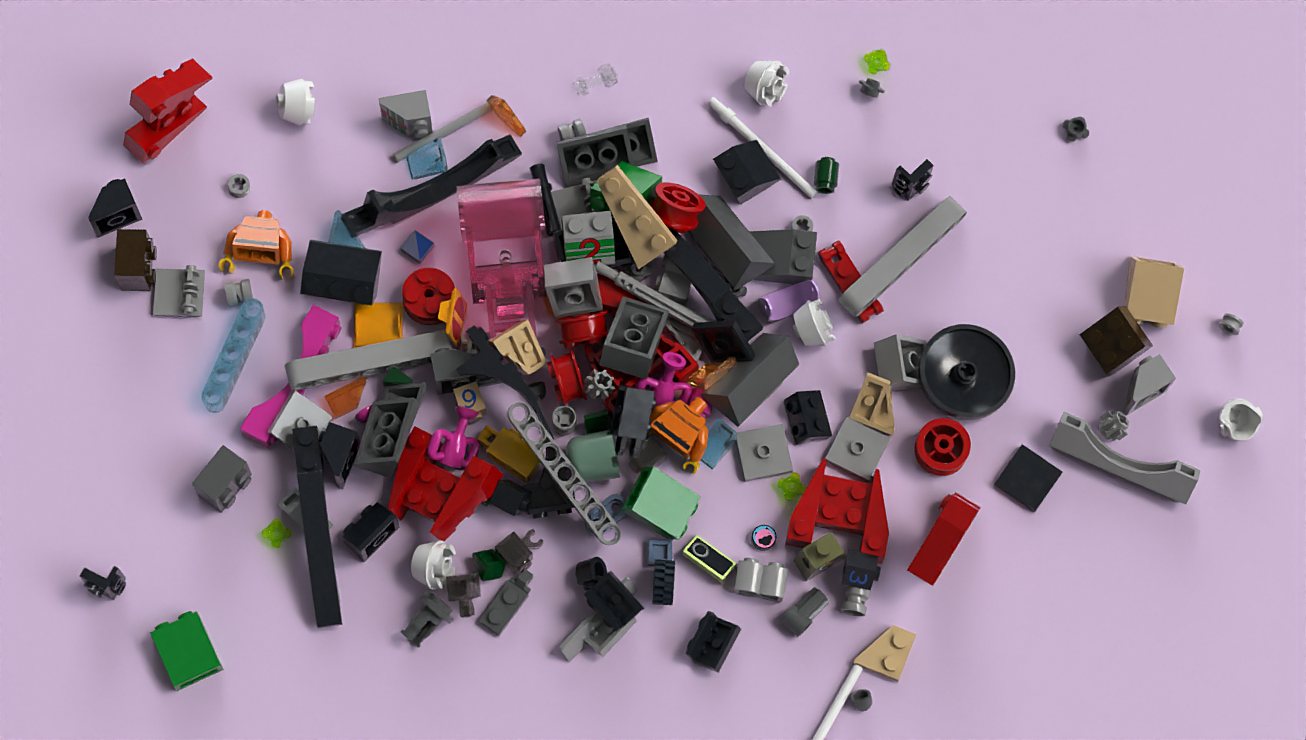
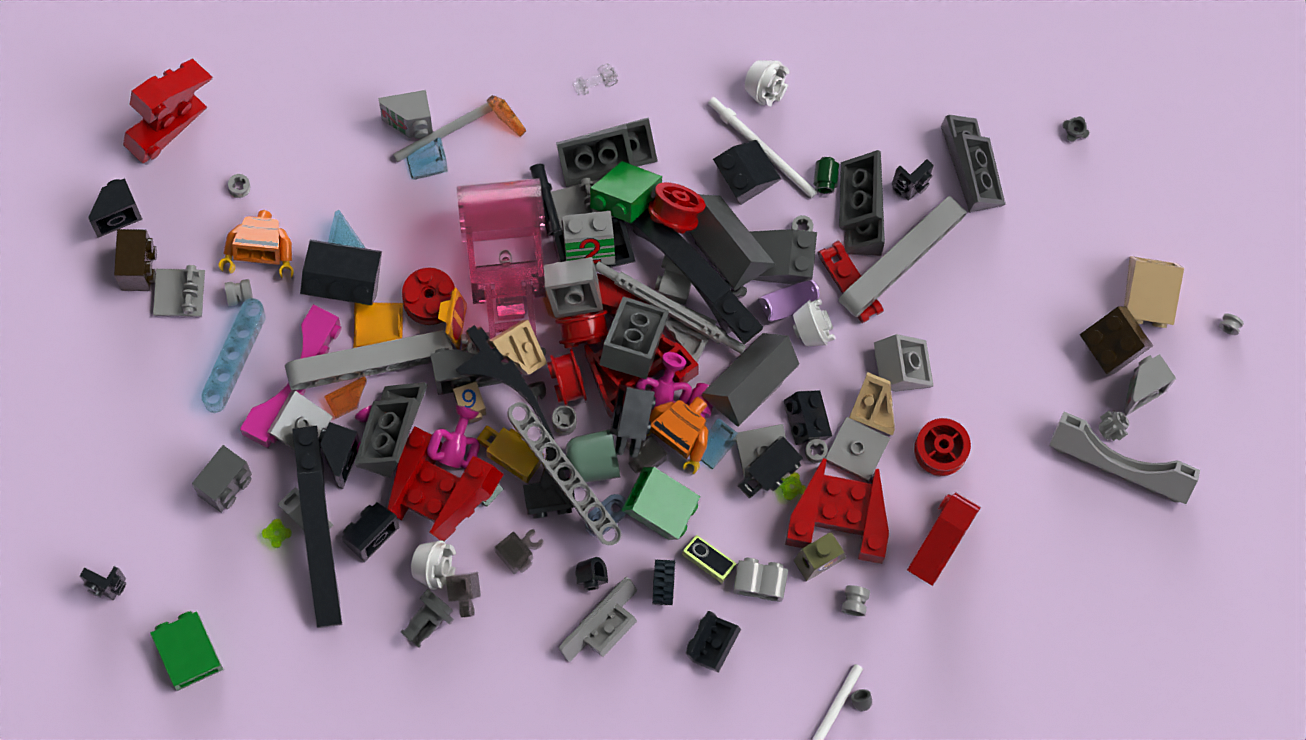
white cone [276,78,315,126] -> none
black slope [340,134,522,238] -> none
dark green slope [382,367,413,387] -> none
sand blue tile [401,230,435,264] -> none
dark green slope [472,549,506,581] -> none
dark grey hinge [479,569,533,636] -> none
black brick [489,479,533,516] -> none
light grey wheel [557,118,586,141] -> none
light grey gear [583,369,615,401] -> none
dark green slope [584,410,611,434] -> none
black bracket [584,571,644,631] -> none
tan wing [597,165,677,269] -> none
dark grey plate [624,262,652,282] -> none
sand blue tile [647,540,672,566] -> none
clear orange tile [688,357,738,390] -> none
black tile [691,320,755,363] -> none
tile [751,525,777,551] -> none
dark grey piece [780,587,830,638] -> none
black brick [841,550,881,590] -> none
tan wing [853,625,916,682] -> none
dark grey plate [859,78,885,98] -> none
clear neon green plate [864,49,891,75] -> none
black dish [918,324,1015,420] -> none
black tile [994,444,1063,512] -> none
white cap [1218,398,1263,440] -> none
none -> black brick [737,436,803,498]
none -> light grey bush [805,439,828,463]
none -> dark grey slope [839,150,885,256]
none -> dark grey slope [941,115,1006,212]

